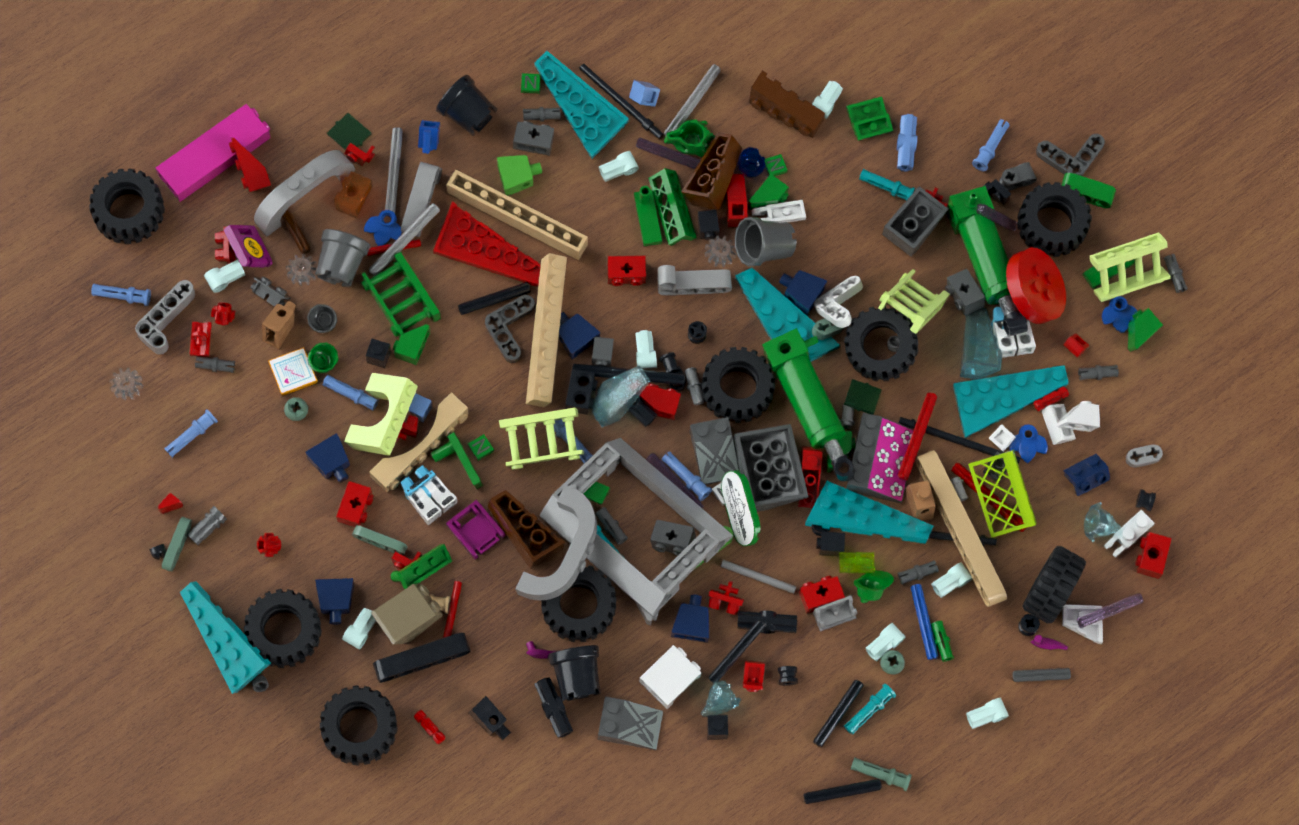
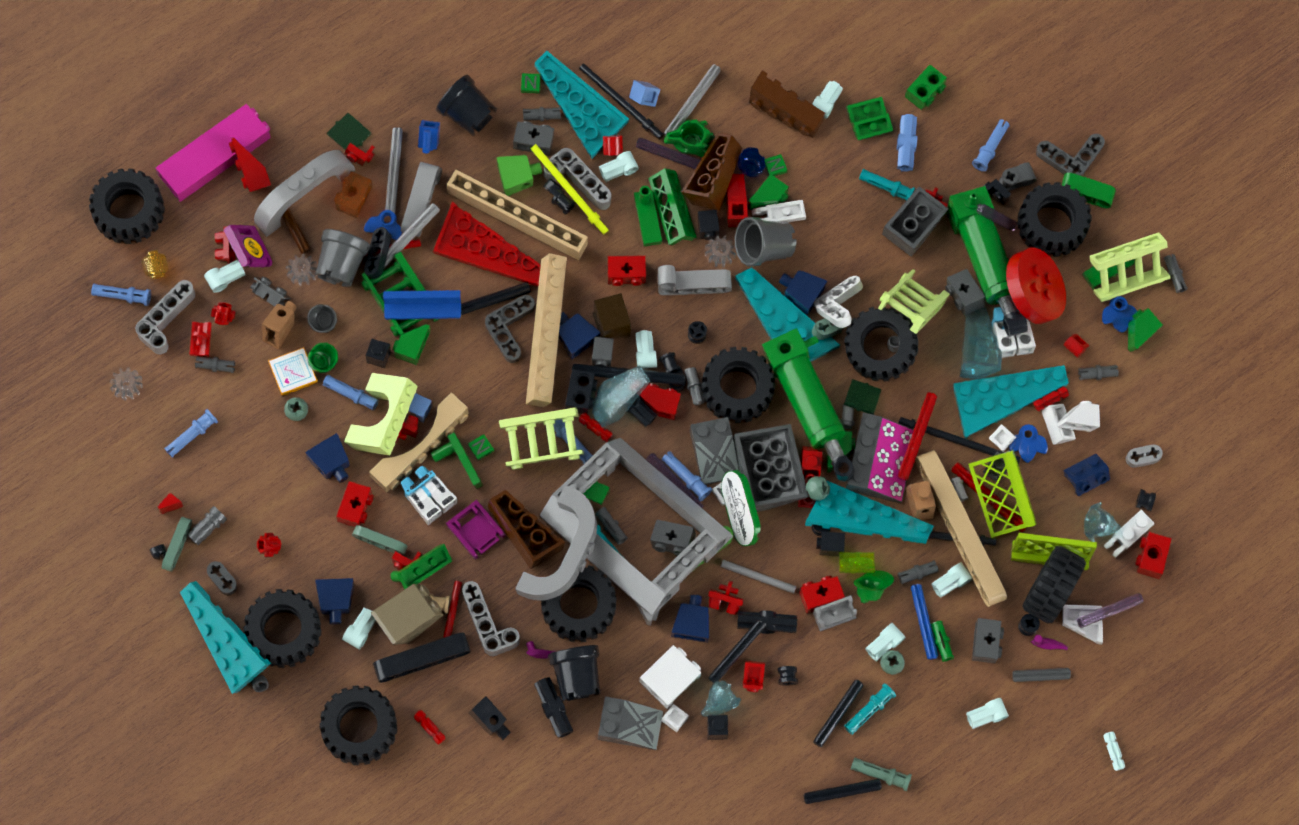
none -> clear yellow head [142,250,169,279]
none -> dark grey beam [207,561,237,595]
none -> black beam [364,227,392,279]
none -> blue panel [383,290,461,320]
none -> light grey beam [462,581,520,656]
none -> neon yellow bar [531,144,608,235]
none -> black connector [543,178,576,215]
none -> light grey beam [544,148,611,210]
none -> red axle [579,412,612,442]
none -> dark brown piece [592,293,631,339]
none -> red brick [603,135,623,156]
none -> white tile [661,704,689,732]
none -> sand green piece [806,476,830,500]
none -> green brick [905,64,947,110]
none -> dark grey brick [972,618,1004,664]
none -> lime fence [1011,533,1097,570]
none -> light aqua axle [1104,732,1125,771]

